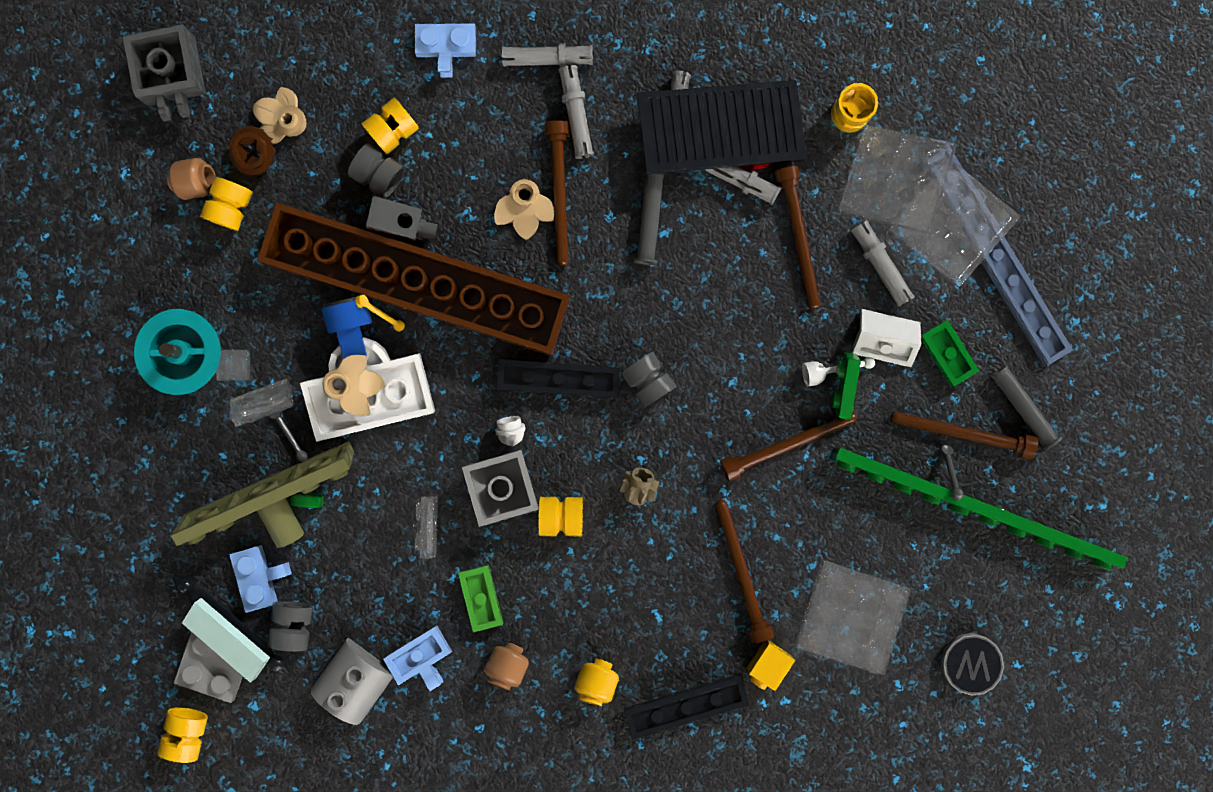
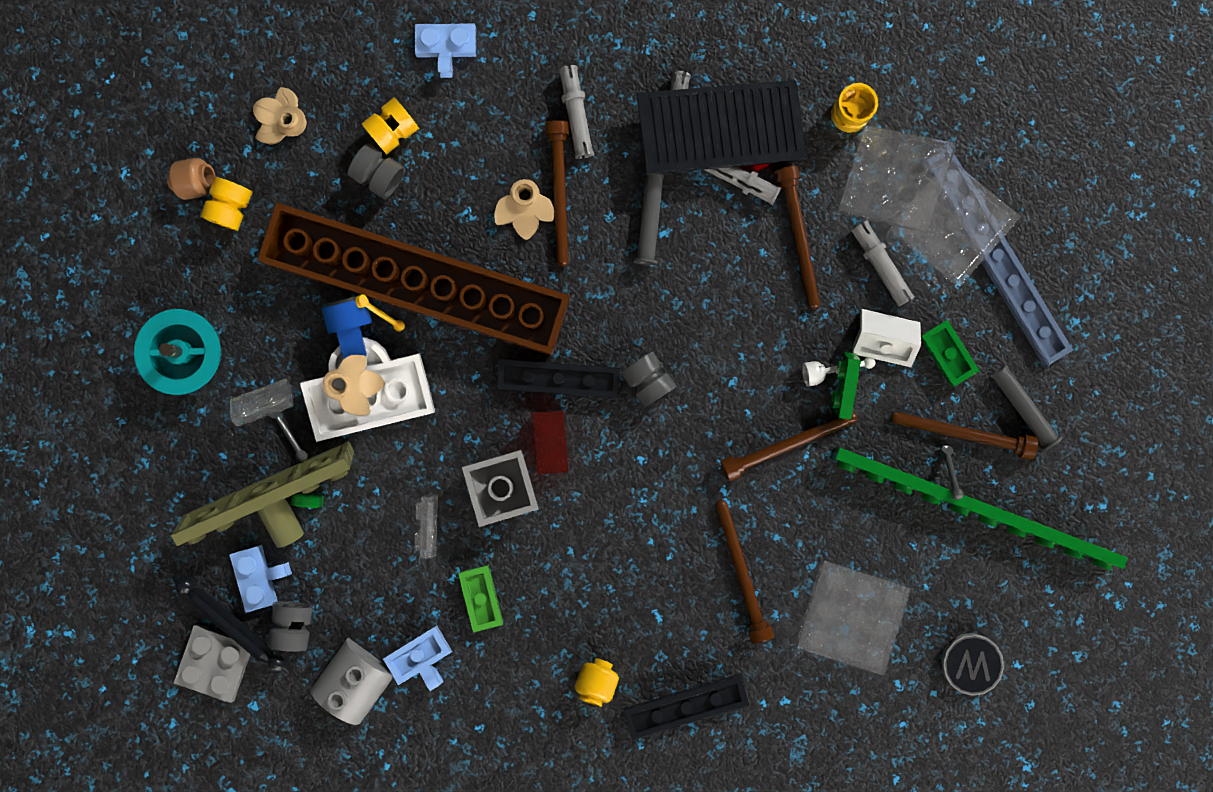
dark grey hinge [123,25,206,122] -> none
yellow wheel [157,708,208,763] -> none
light aqua tile [182,598,270,683] -> none
clear plate [216,350,250,381] -> none
reddish brown gear [229,126,276,175] -> none
dark grey torso [366,196,438,244] -> none
medium nougat head [484,642,529,691] -> none
white plate [495,416,526,446] -> none
light grey pin [502,43,593,68] -> none
yellow wheel [539,497,583,537] -> none
dark tan gear [620,468,659,505] -> none
yellow brick [746,640,795,691] -> none
none -> clear red brick [533,410,569,474]

